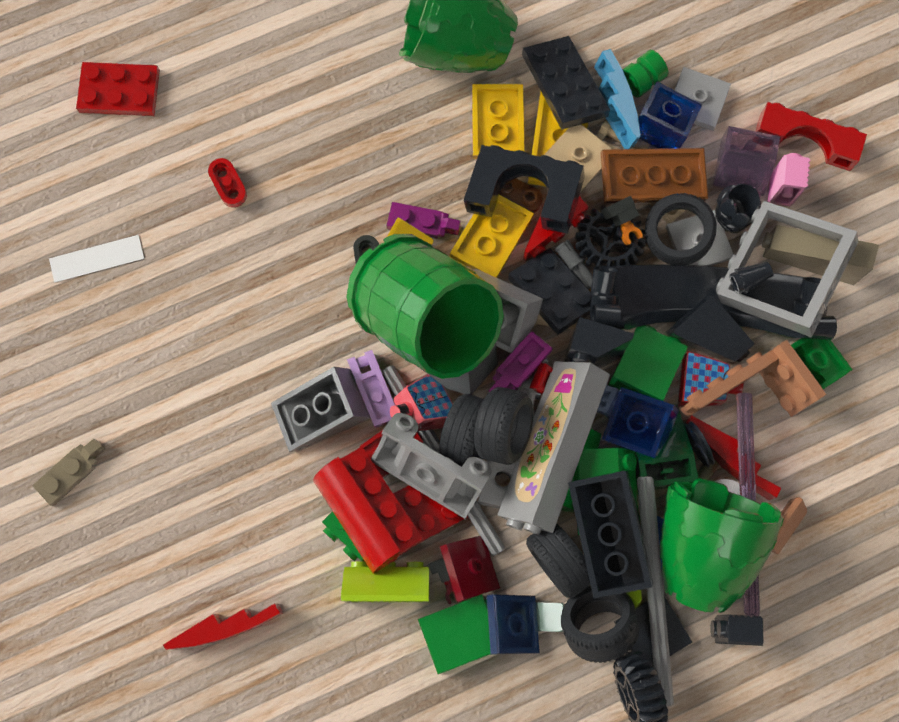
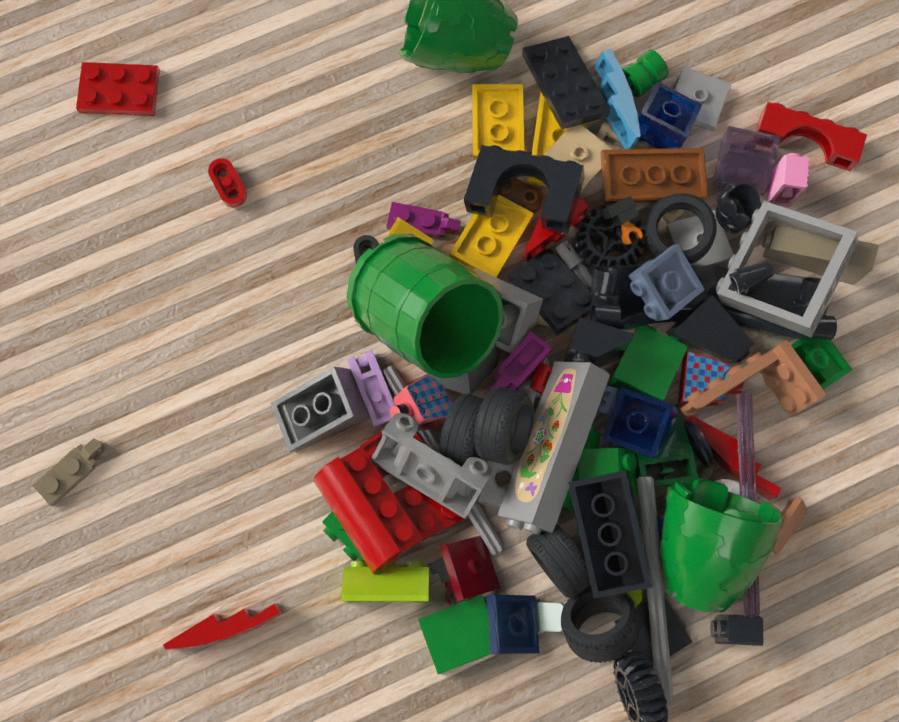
white sticker [49,235,144,283] -> none
none -> sand blue plate [629,244,705,321]

